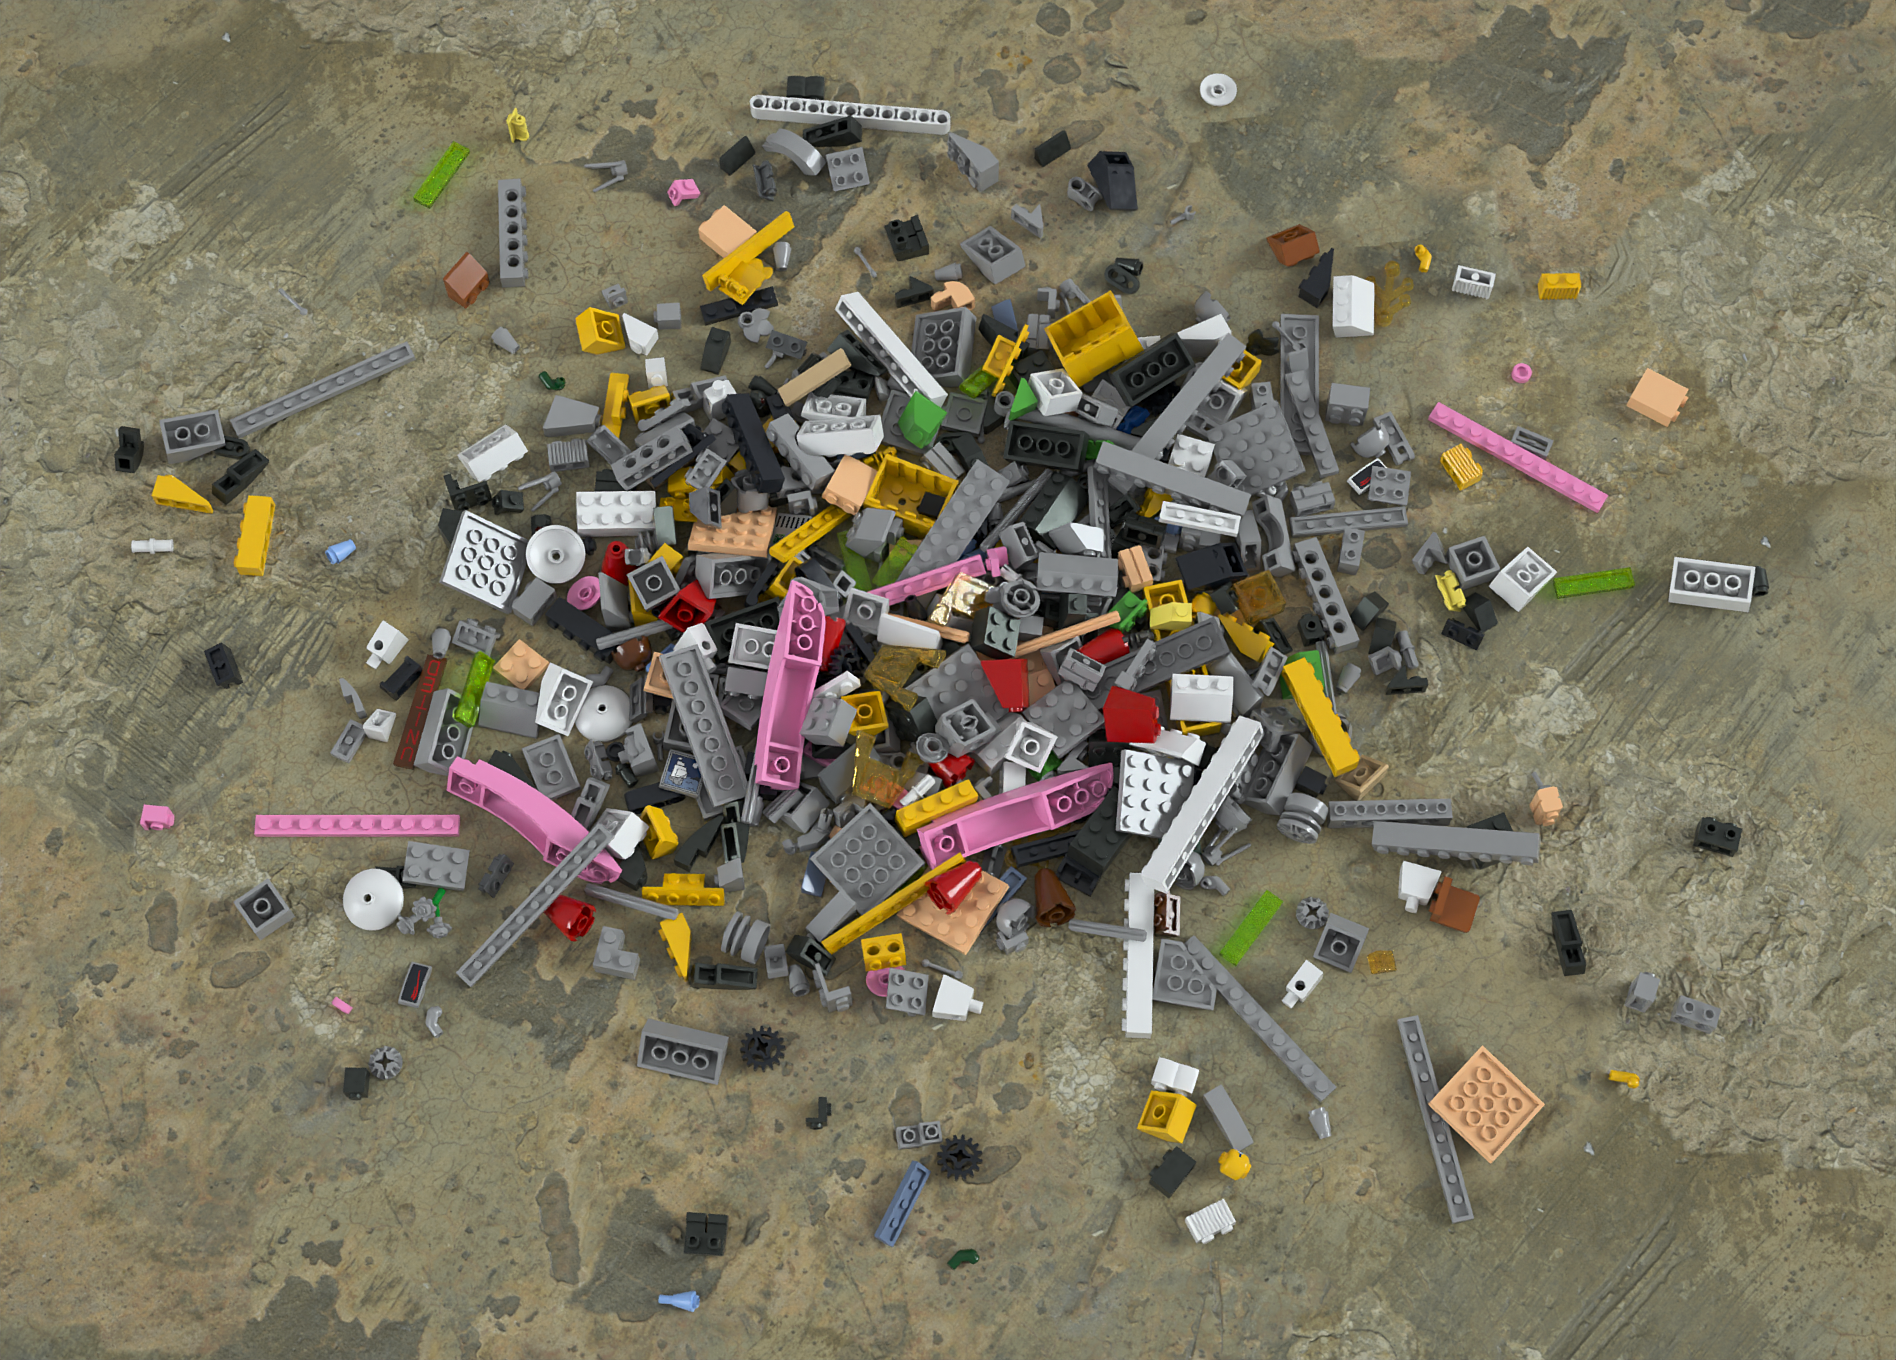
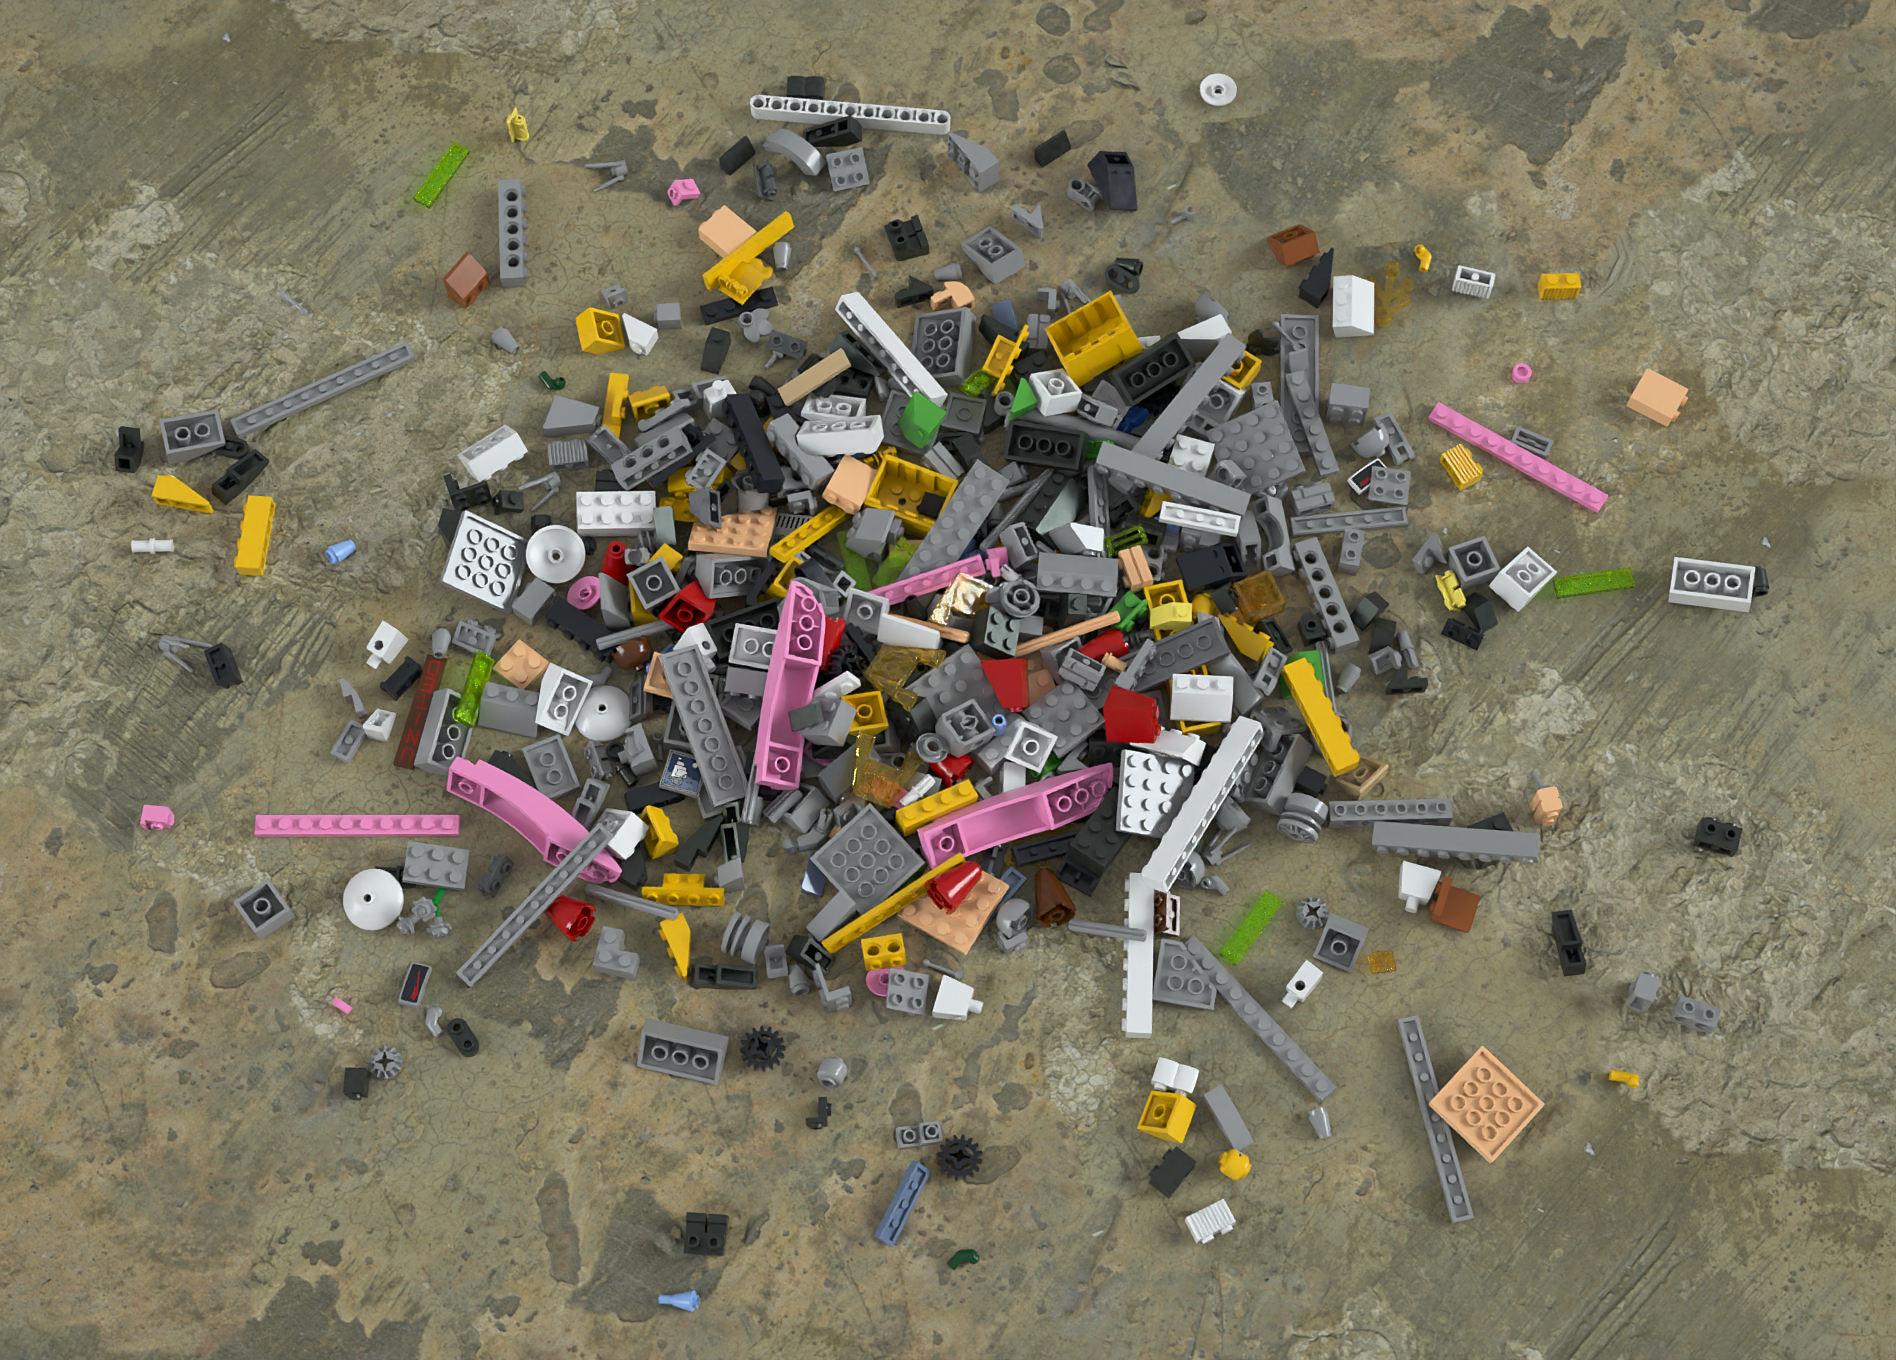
white brick [645,357,668,388] -> none
none -> light grey plant [159,635,213,672]
none -> pearl dark grey plate [447,1018,480,1057]
none -> pearl dark grey tile [788,702,824,732]
none -> light grey head [817,1056,848,1089]
none -> light blue cone [990,714,1007,736]
none -> light nougat pin [1101,653,1128,673]
none -> clear neon green tile [1105,524,1149,557]

